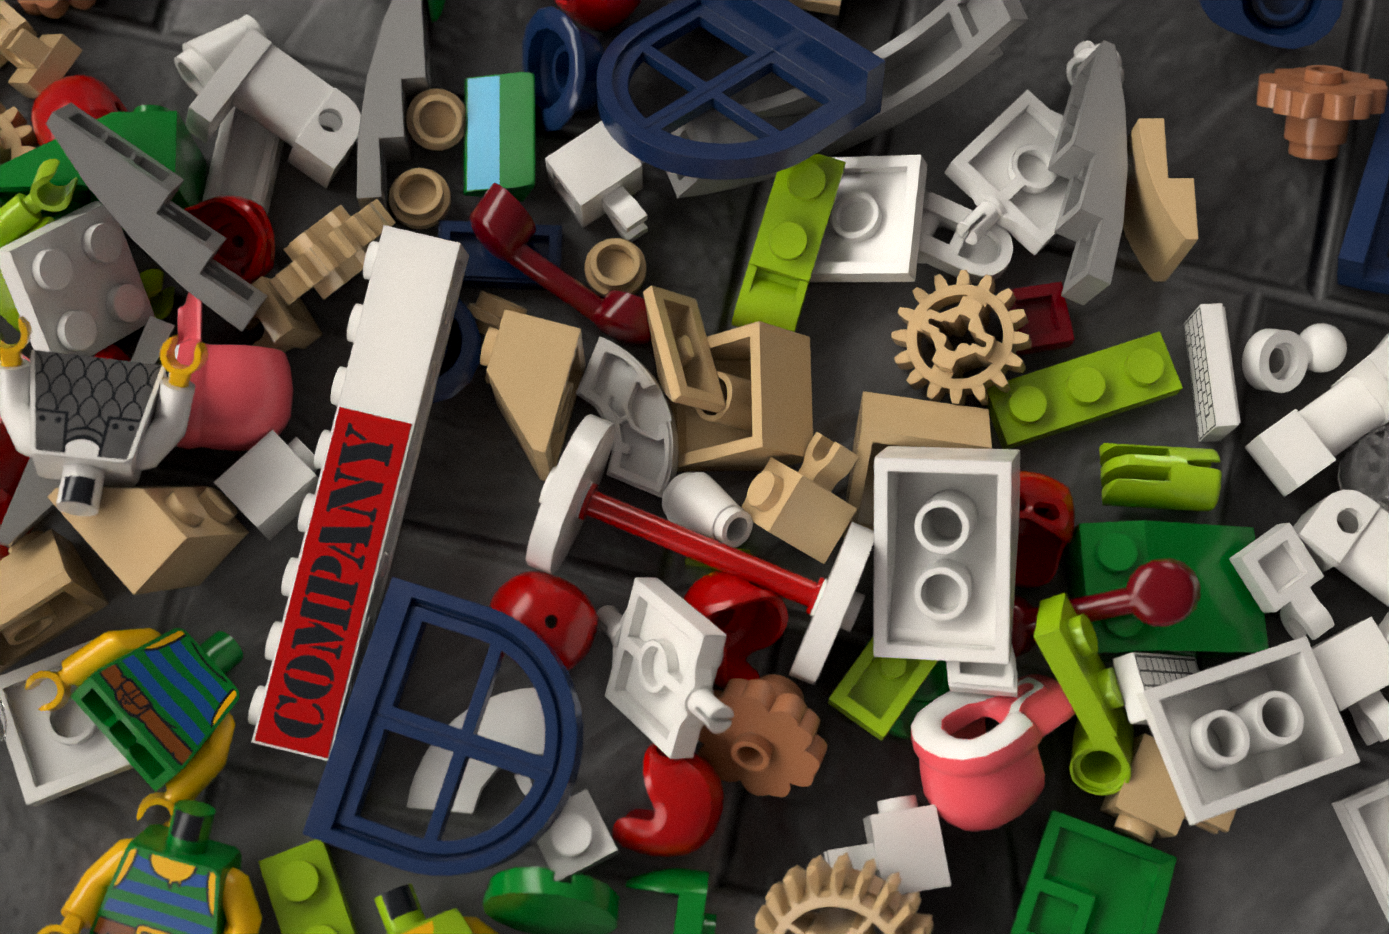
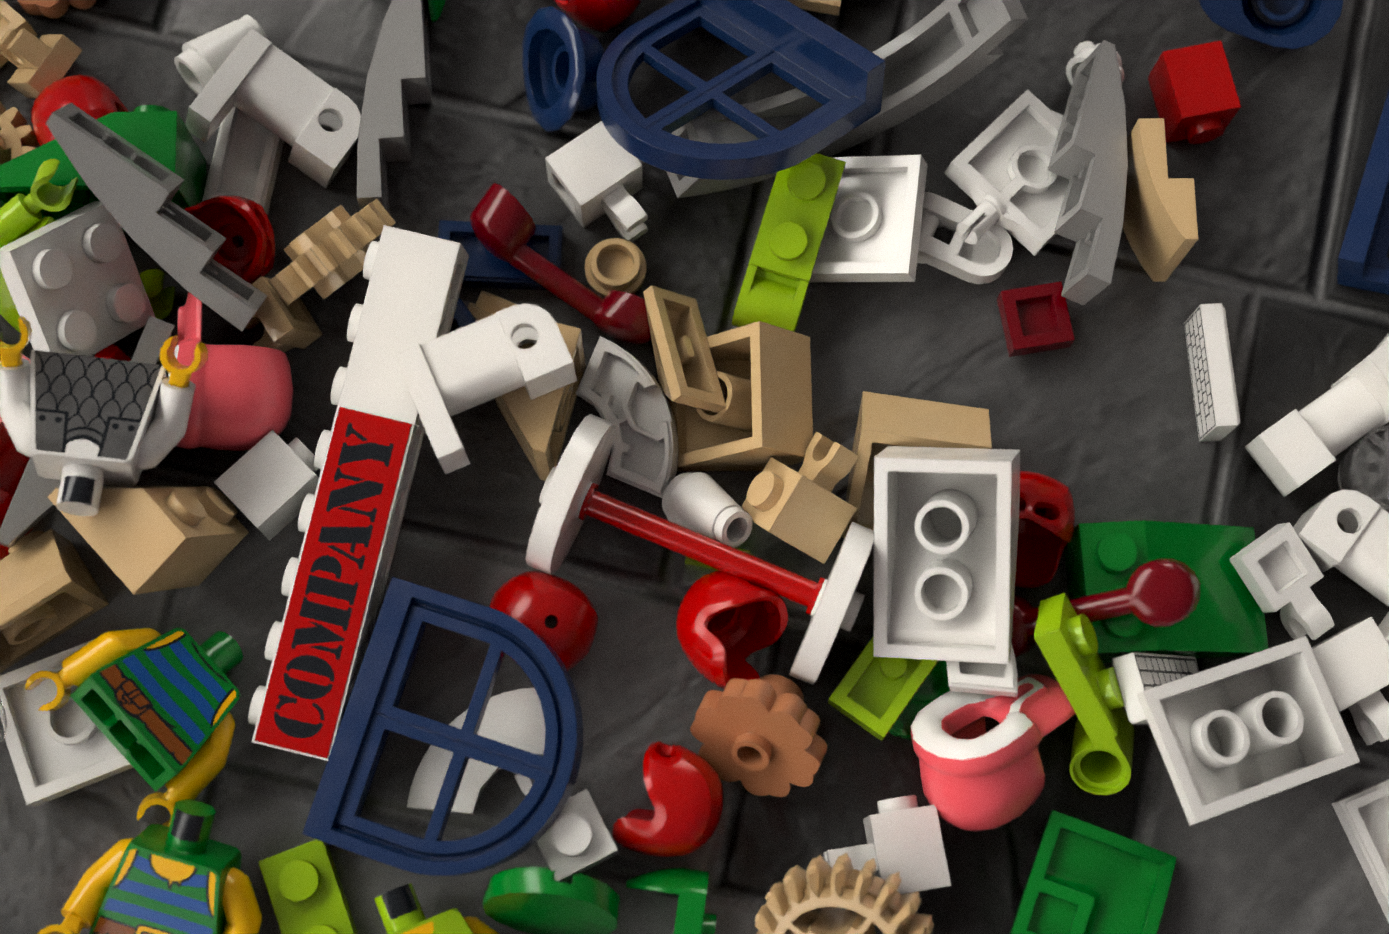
tan plate [389,168,451,229] -> none
tan plate [406,89,465,150] -> none
slope [464,72,535,202] -> none
white plate [596,577,734,759] -> none
tan gear [892,270,1032,406] -> none
lime plate [986,331,1183,449] -> none
lime arm [1099,443,1222,511] -> none
tan brick [1100,733,1237,844] -> none
white plate [1242,323,1347,393] -> none
nougat plant [1256,65,1388,160] -> none
none -> white piece [394,303,577,474]
none -> red brick [1148,40,1241,144]

